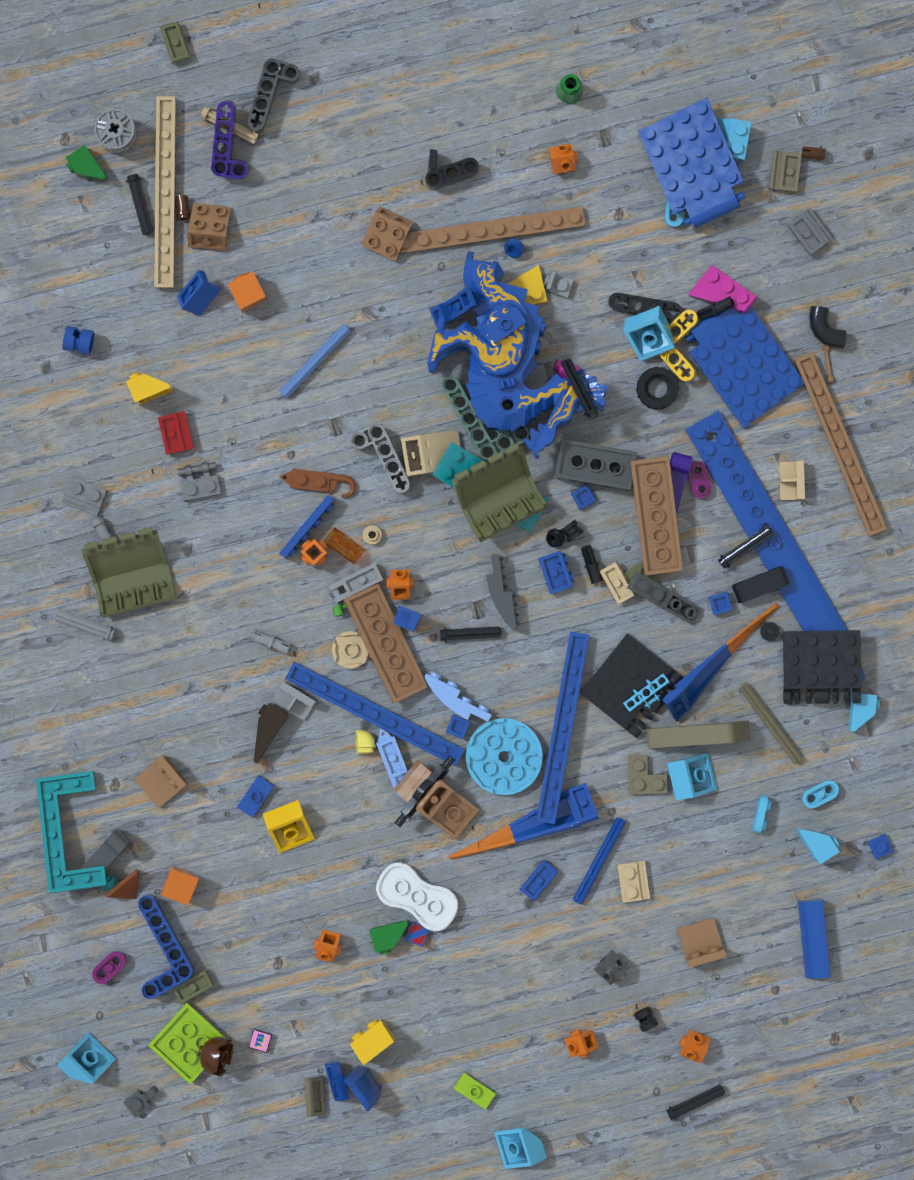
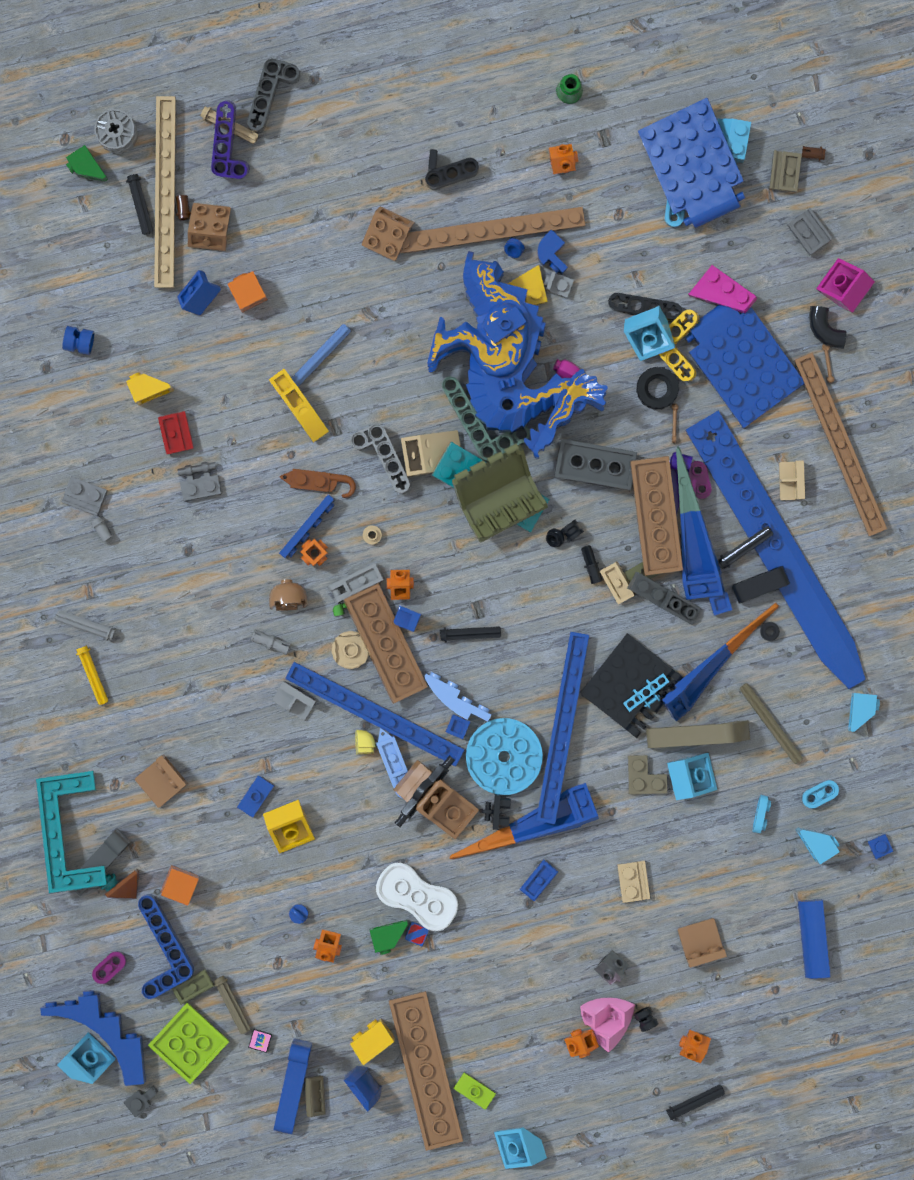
olive hinge [82,527,176,618] -> none
olive plate [160,21,190,64] -> none
reddish brown cylinder [198,1037,233,1077] -> none
dark brown slope [254,703,289,764] -> none
clear orange plate [323,527,365,565] -> none
blue plate [325,1062,349,1101] -> none
blue slope [430,287,477,328] -> none
dark grey slope [486,554,520,630] -> none
blue bracket [538,550,575,594] -> none
black axle [561,358,598,418] -> none
blue tile [571,484,597,510] -> none
blue axle [573,817,626,904] -> none
black axle [697,296,735,320] -> none
black hinge [783,630,862,704] -> none
none -> blue arch [40,990,146,1086]
none -> yellow axle [76,645,108,705]
none -> dark tan axle [214,975,250,1034]
none -> yellow slope [269,369,329,443]
none -> medium nougat cylinder [269,579,308,611]
none -> blue beam [273,1038,313,1134]
none -> blue tile [289,904,308,924]
none -> medium nougat plate [389,991,463,1151]
none -> black hips [479,794,511,830]
none -> blue brick [537,229,568,275]
none -> bright pink brick [580,998,635,1052]
none -> medium nougat hinge [671,403,679,443]
none -> blue plate [676,446,725,600]
none -> dark pink slope [816,258,875,313]

